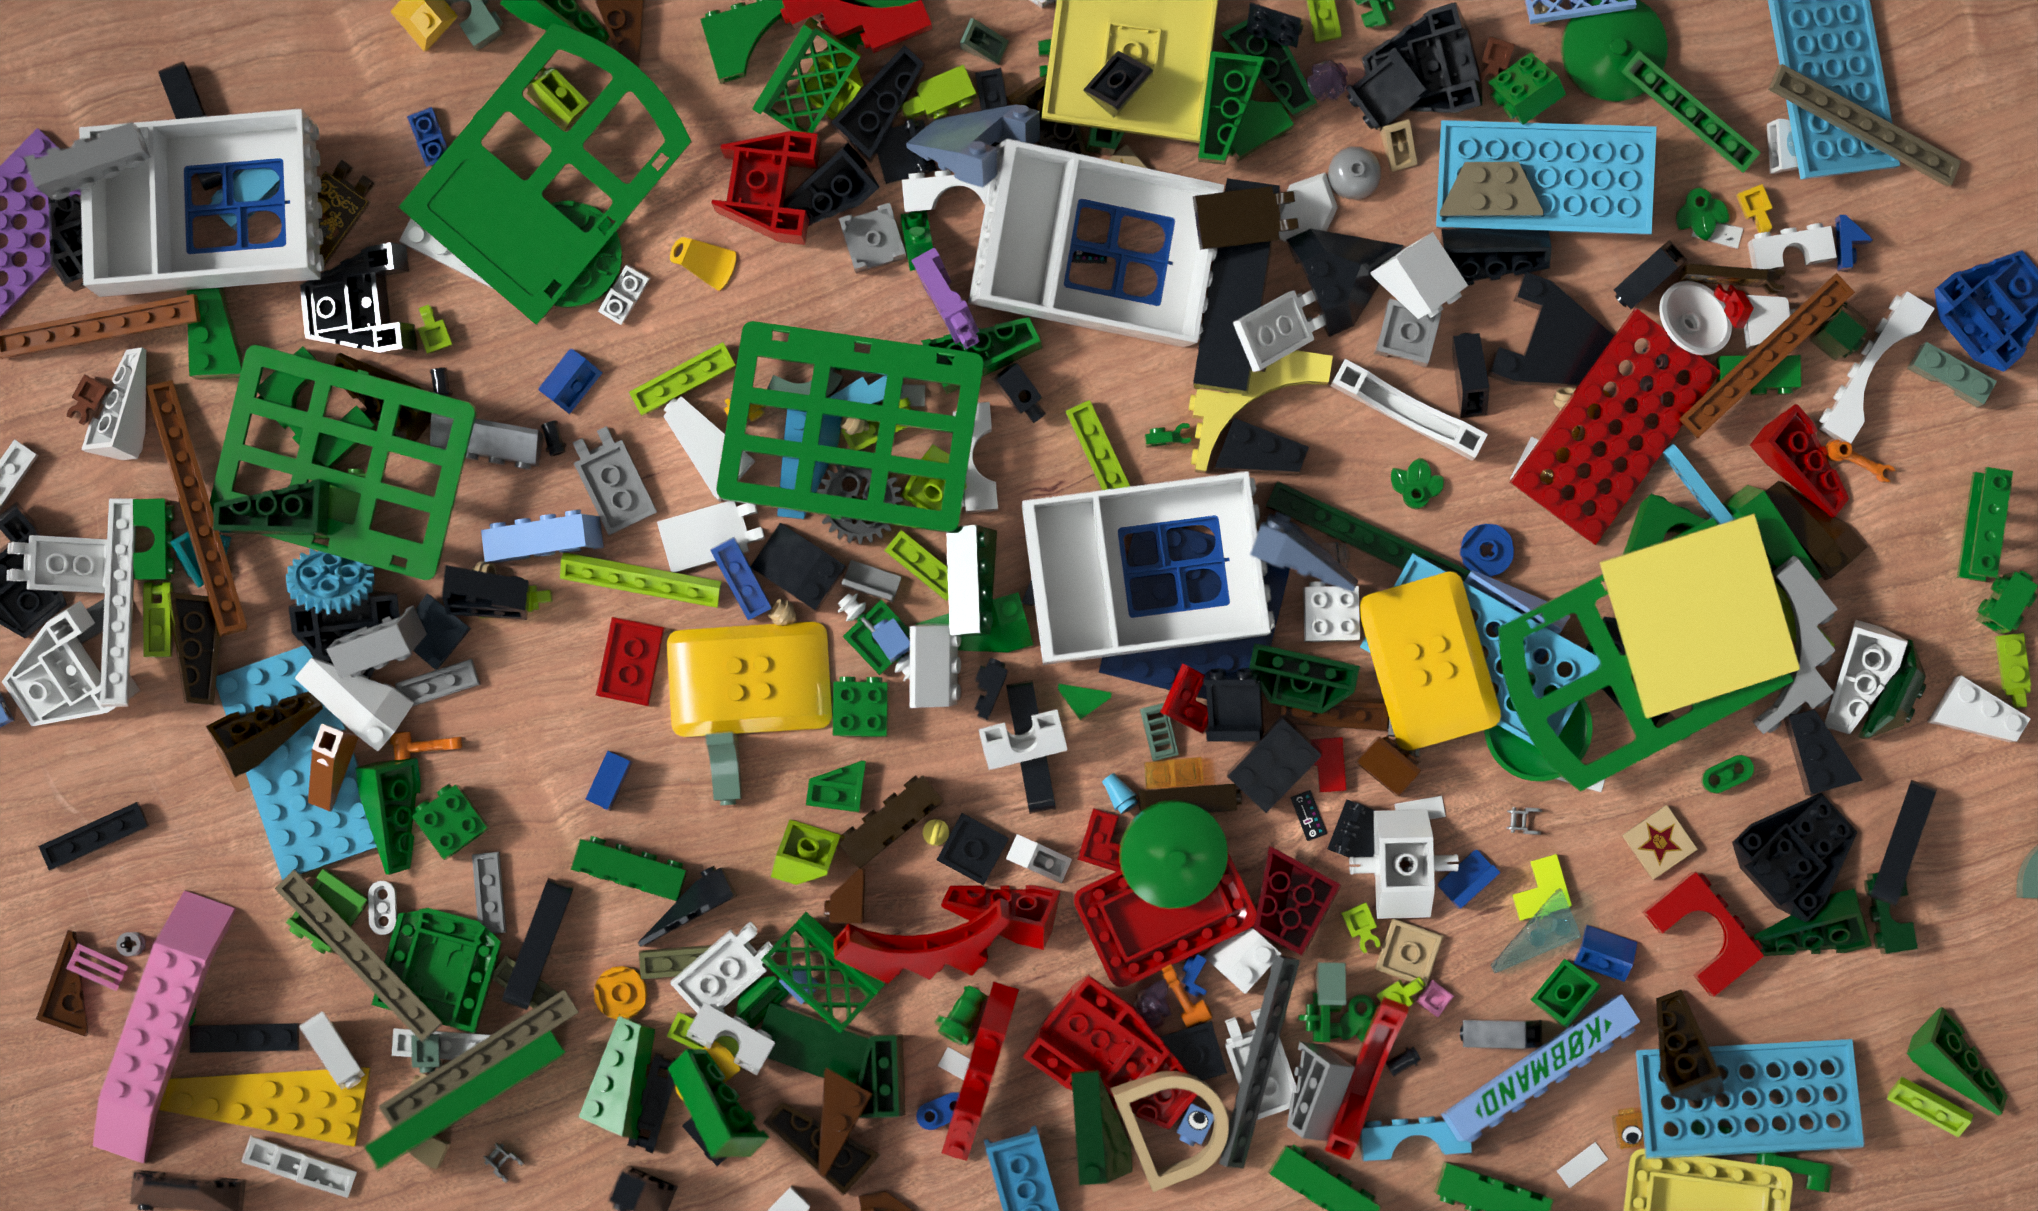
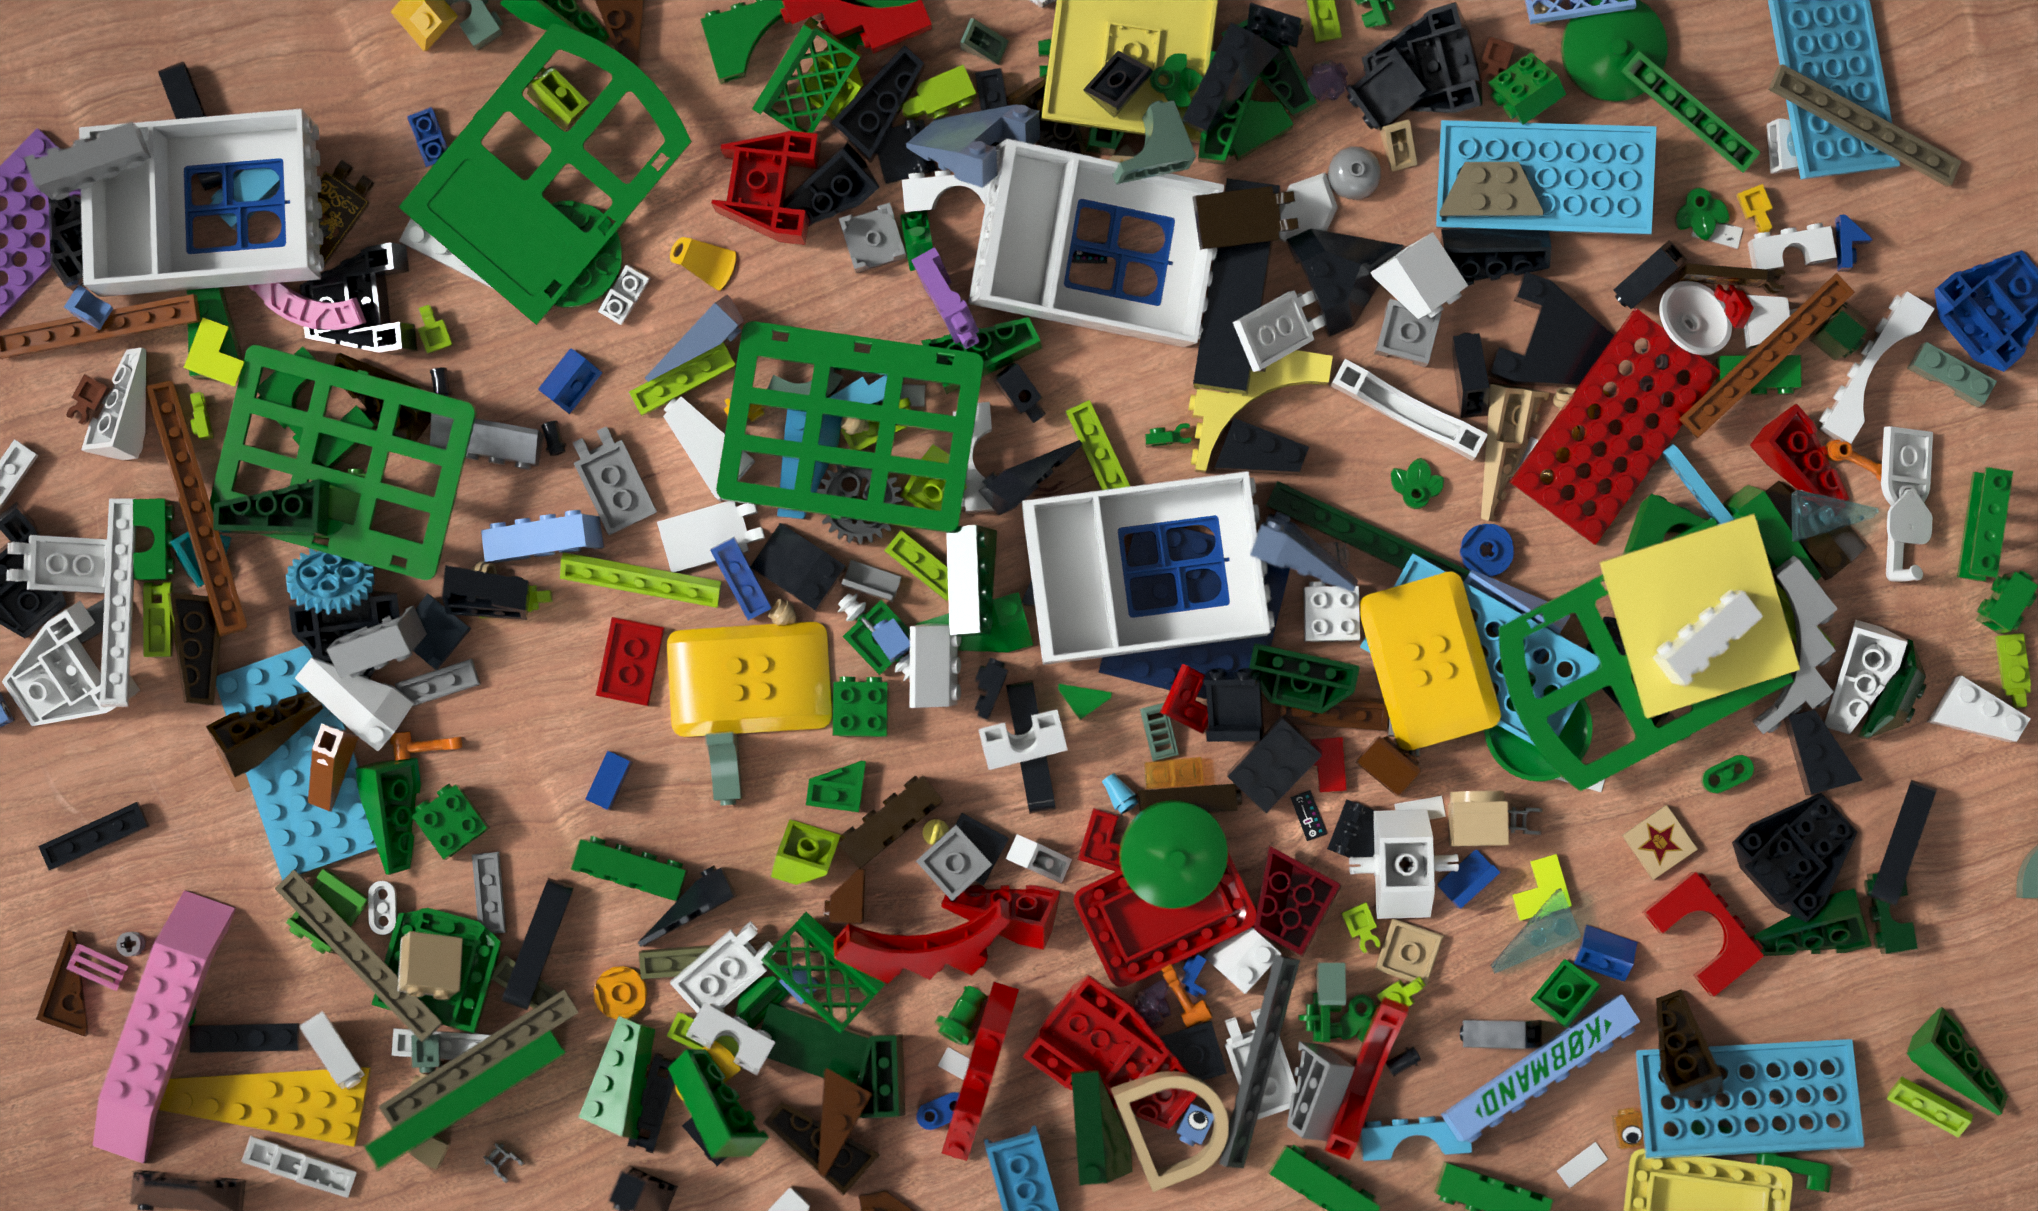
bright pink tile [1416,980,1454,1017] -> none
none -> medium blue panel [64,285,113,330]
none -> neon yellow tile [183,318,244,387]
none -> lime plate [190,392,214,441]
none -> bright pink tile [248,282,366,330]
none -> tan piece [398,931,462,1000]
none -> sand blue wedge [645,295,744,382]
none -> light grey plate [916,825,992,901]
none -> black wedge [978,440,1082,515]
none -> sand green arch [1112,100,1196,185]
none -> green plate [1150,53,1203,107]
none -> black wedge [1182,22,1280,135]
none -> tan piece [1448,791,1509,846]
none -> tan wedge [1481,384,1549,521]
none -> white wedge [1652,590,1763,686]
none -> clear light blue wing [1791,490,1878,542]
none -> white plate [1881,426,1933,582]

